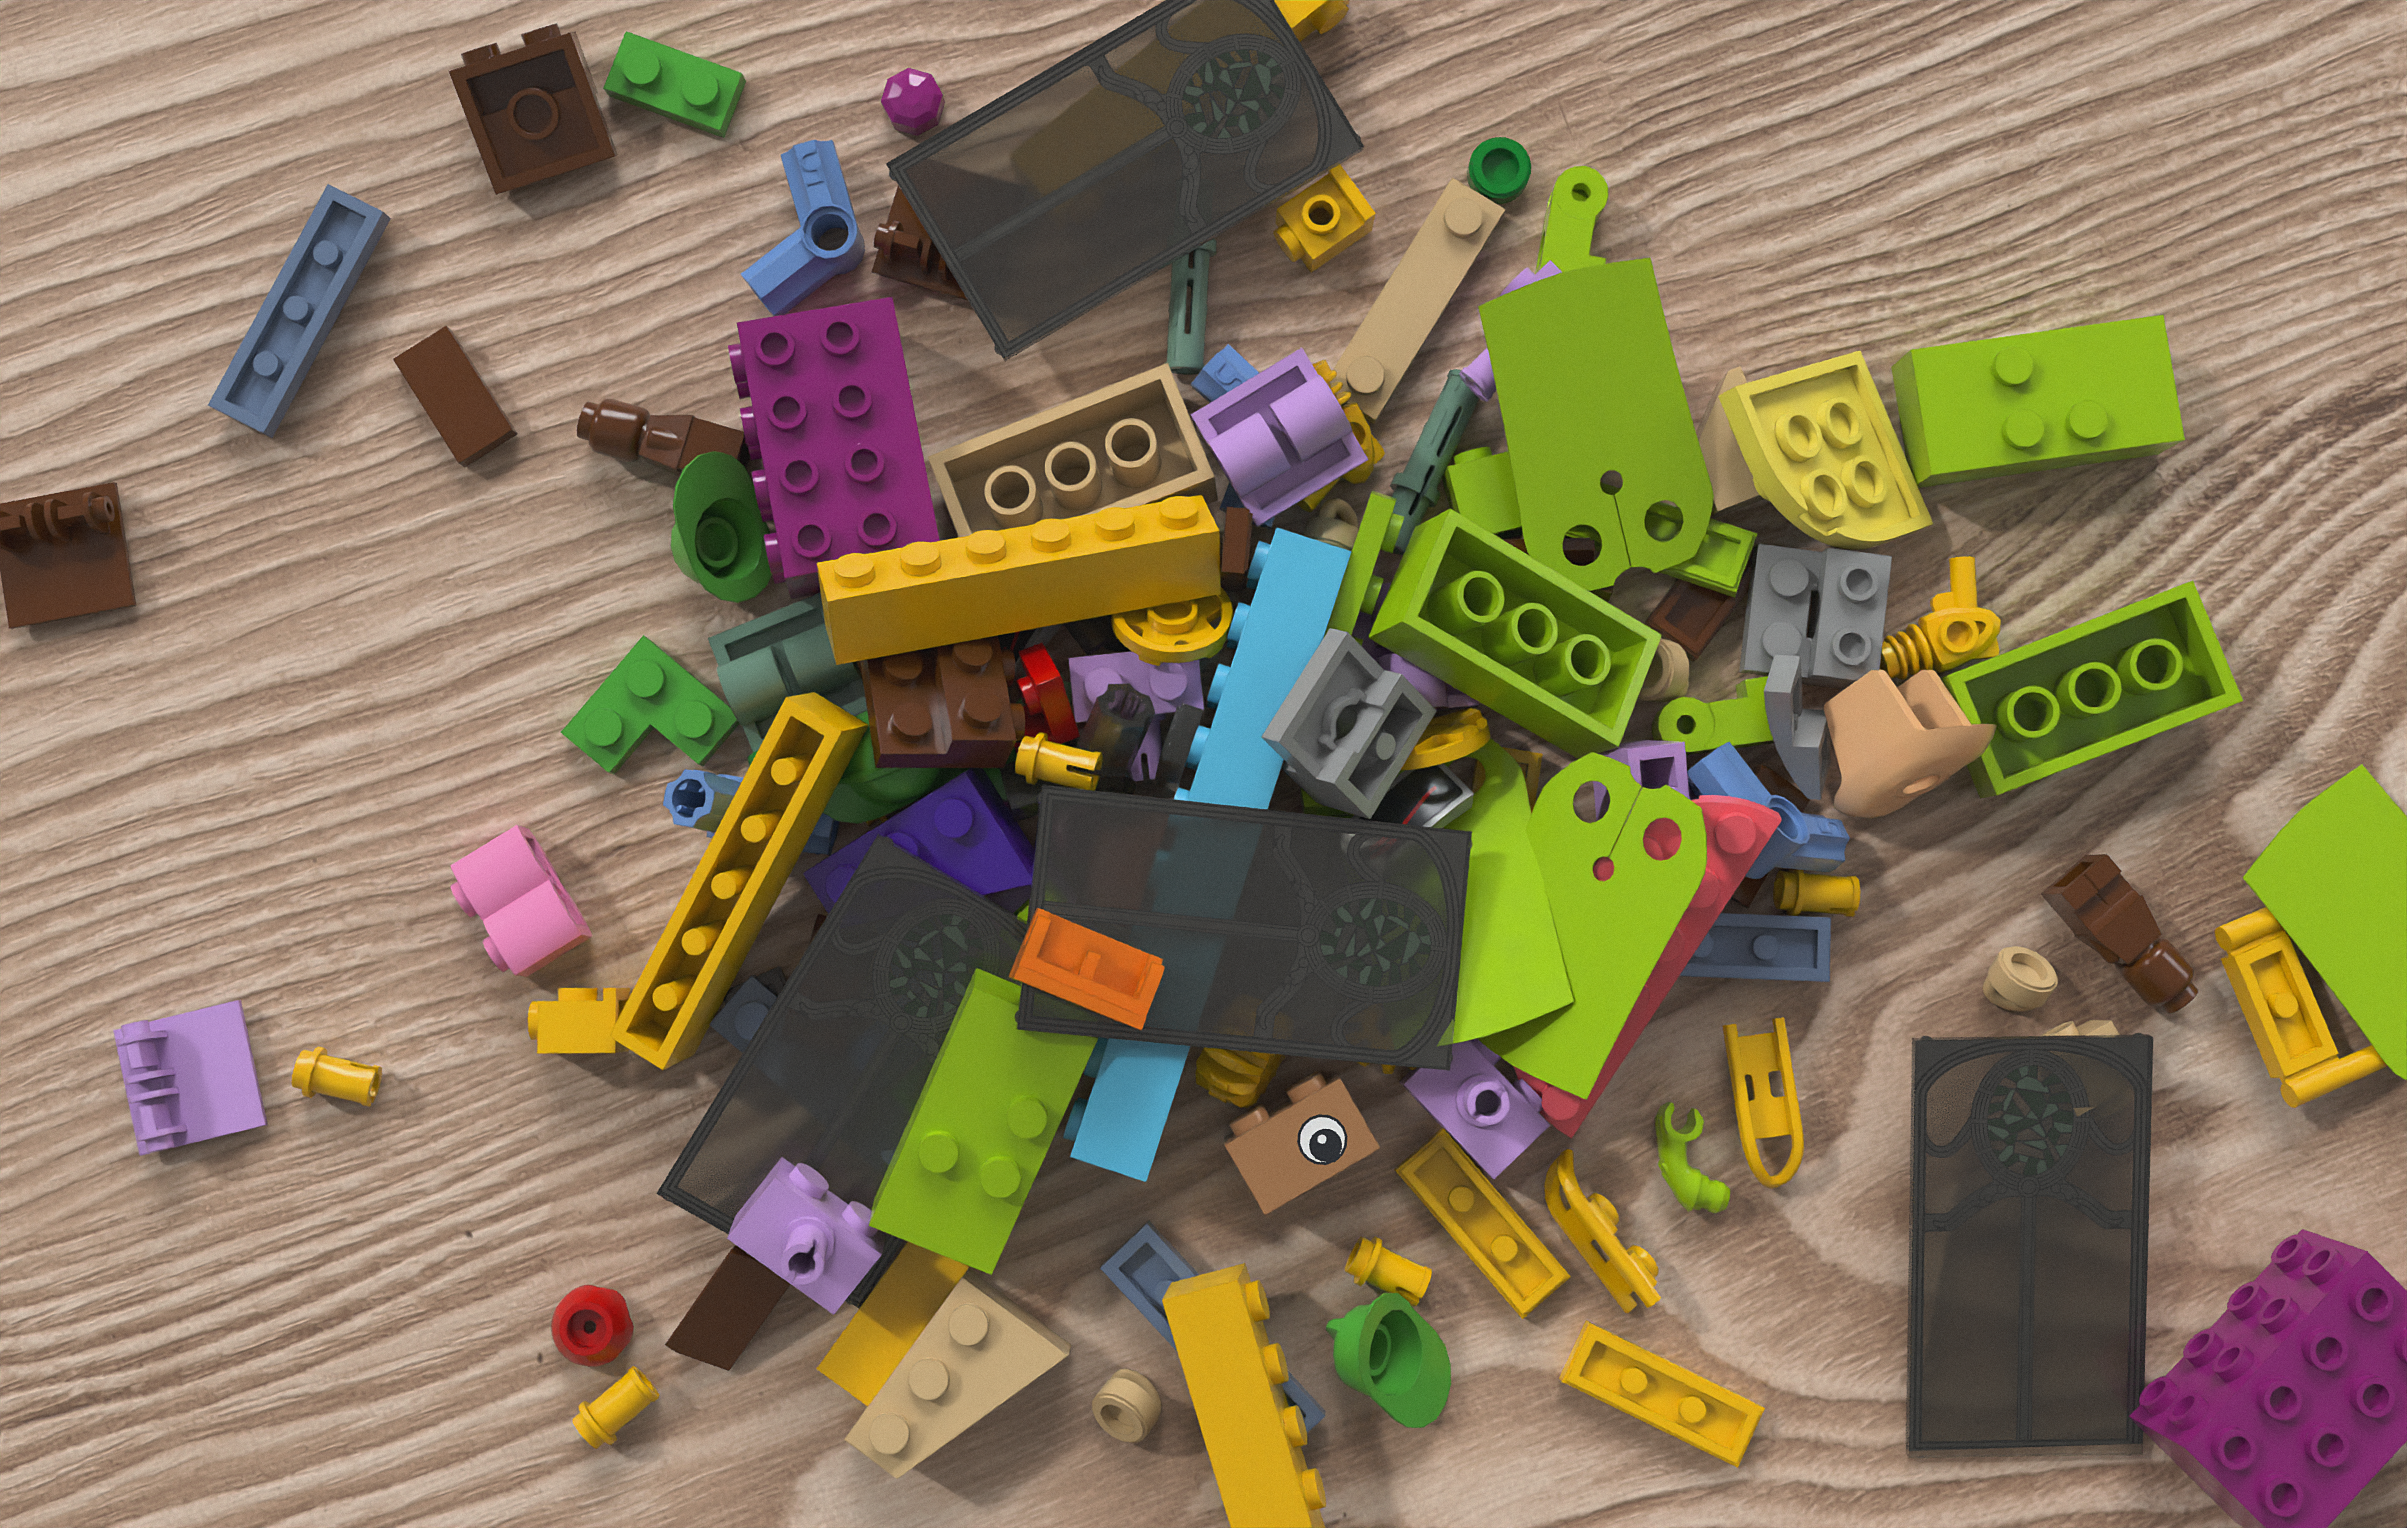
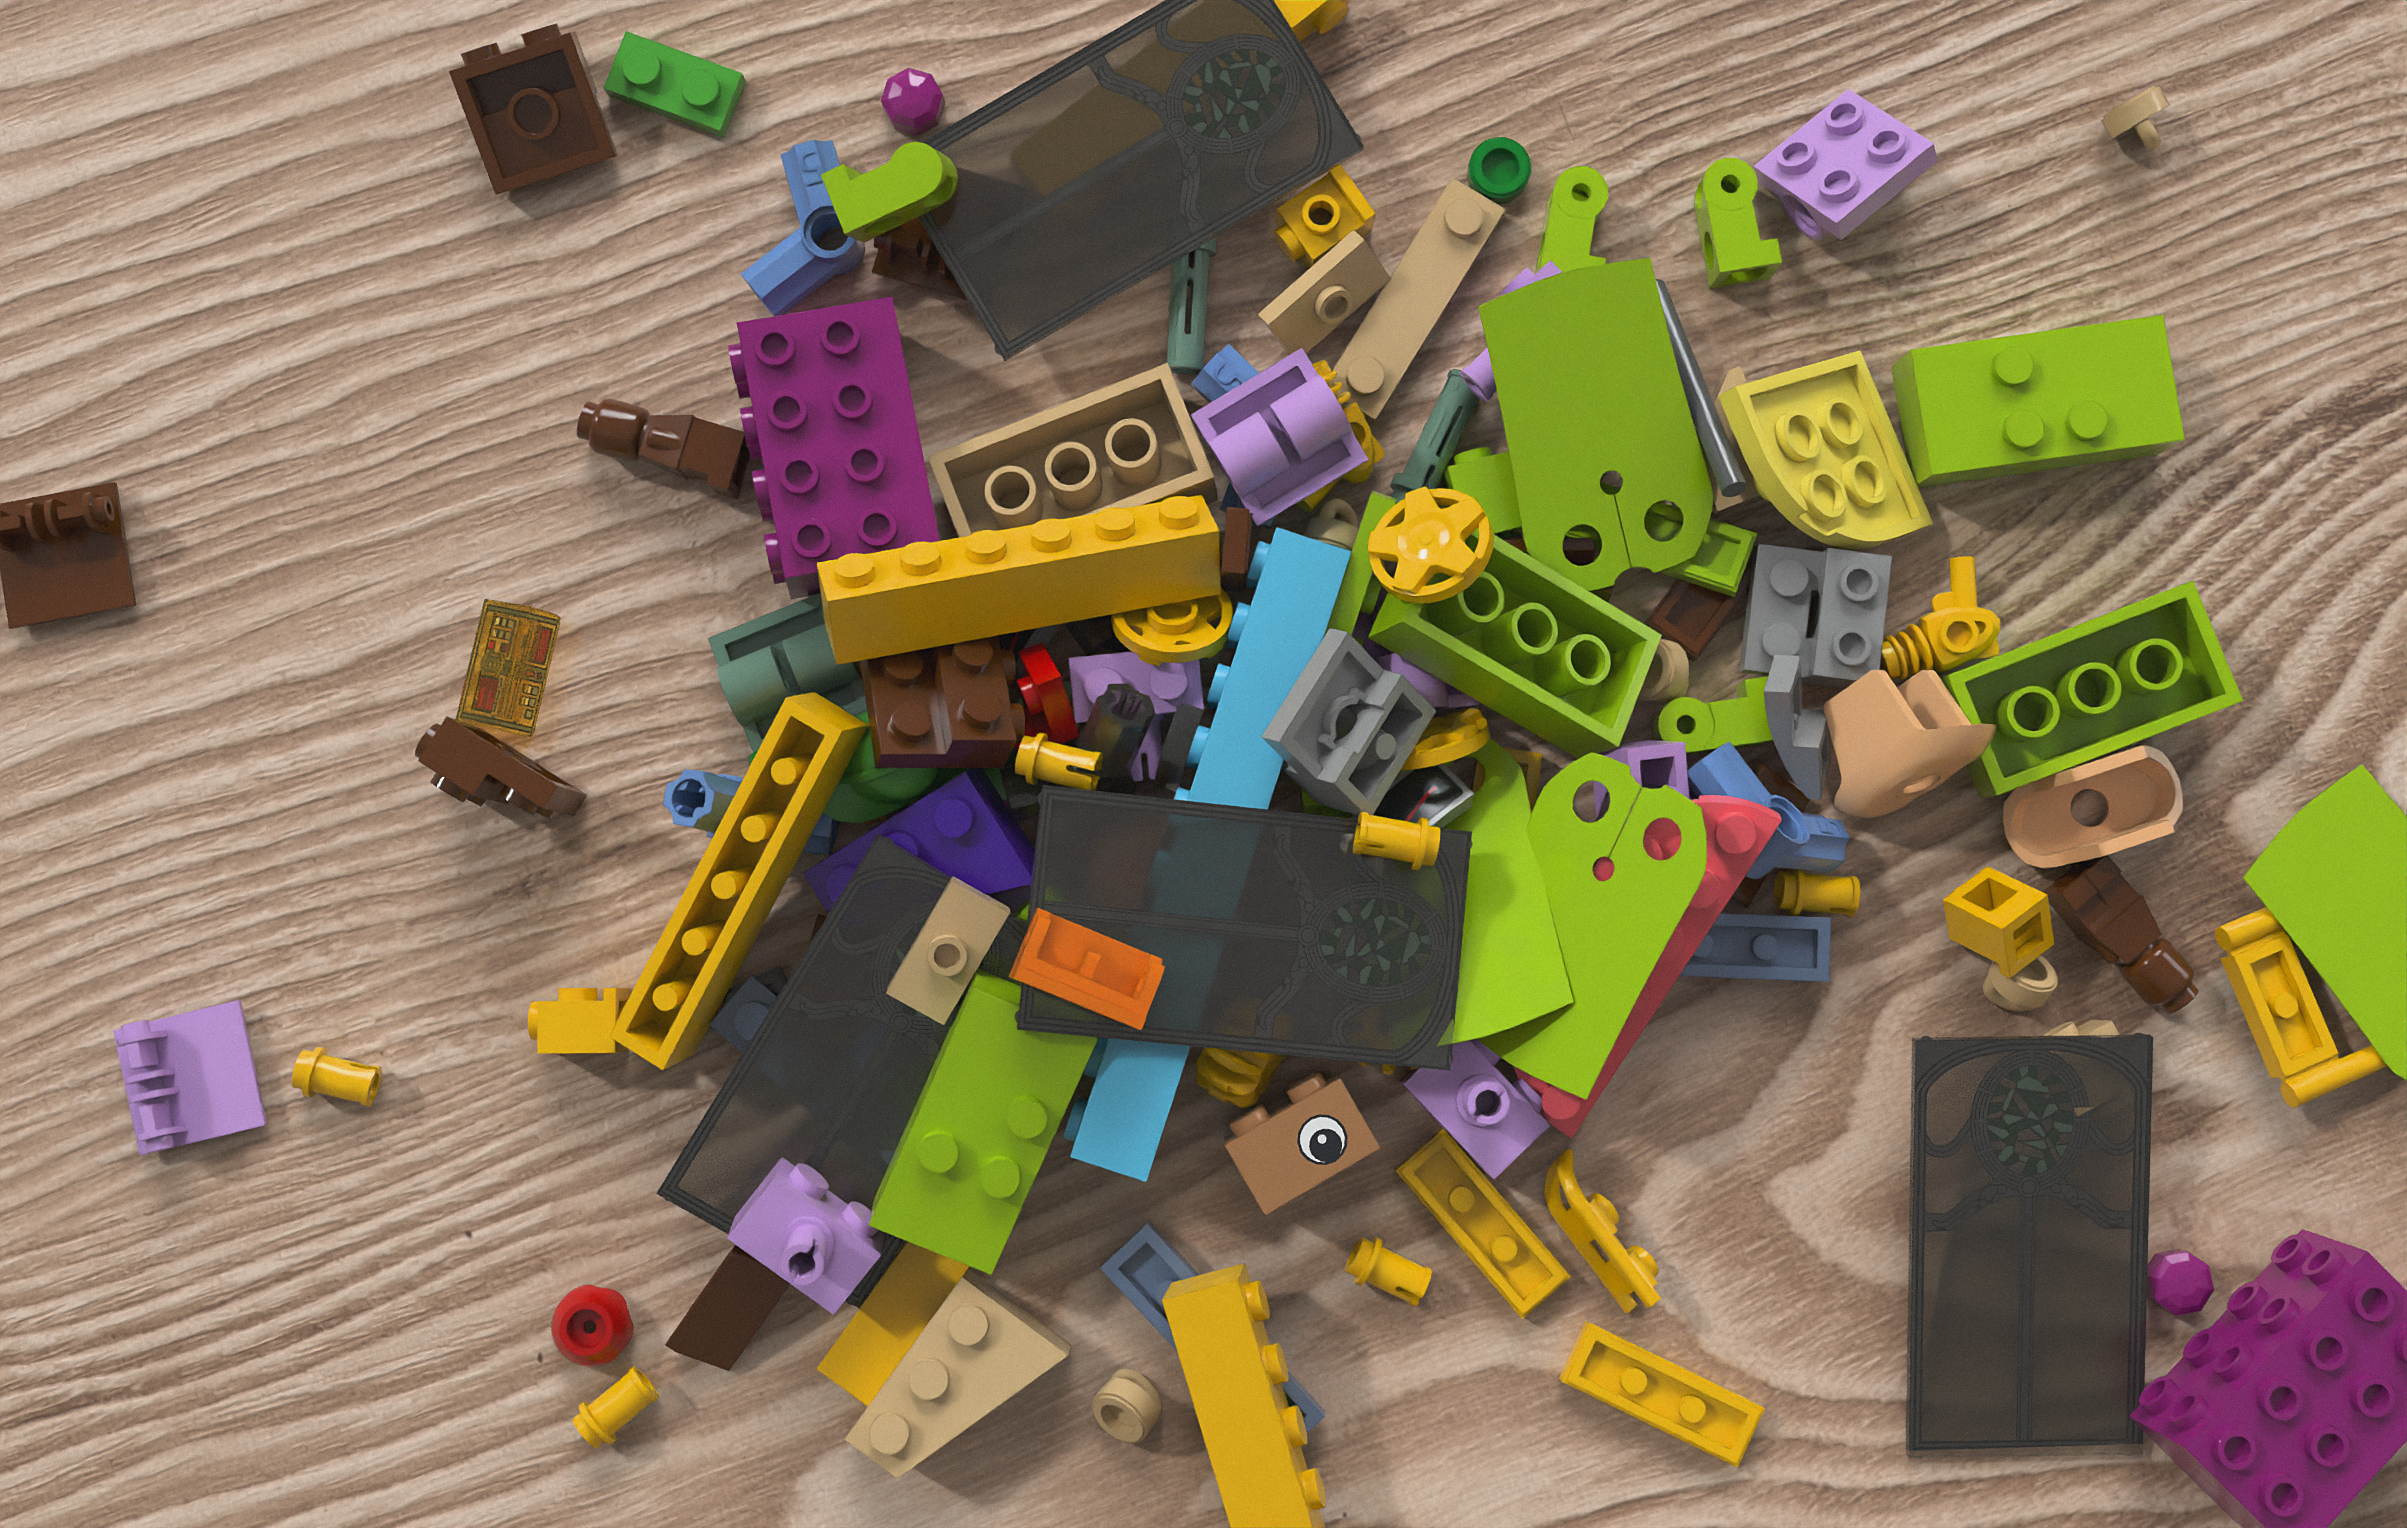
sand blue plate [208,184,391,438] -> none
reddish brown tile [393,326,518,468] -> none
bright pink brick [451,825,593,977] -> none
bright green plate [561,635,739,775] -> none
bright green piece [670,451,772,603] -> none
bright green piece [1326,1293,1451,1428] -> none
lime piece [1655,1102,1730,1214] -> none
yellow piece [1722,1017,1804,1189] -> none
none -> reddish brown plate [415,716,587,818]
none -> clear yellow slope [456,599,560,737]
none -> lime leg [821,142,958,243]
none -> tan plate [886,876,1010,1025]
none -> tan plate [1258,230,1391,355]
none -> yellow pin [1353,812,1440,871]
none -> yellow wheel [1368,487,1494,603]
none -> dark grey bar [1656,279,1747,497]
none -> lime leg [1694,157,1782,289]
none -> lavender plate [1754,89,1938,241]
none -> yellow brick [1943,866,2054,979]
none -> light nougat piece [2002,745,2183,868]
none -> tan tile [2101,85,2170,150]
none -> magenta tile [2143,1249,2214,1316]

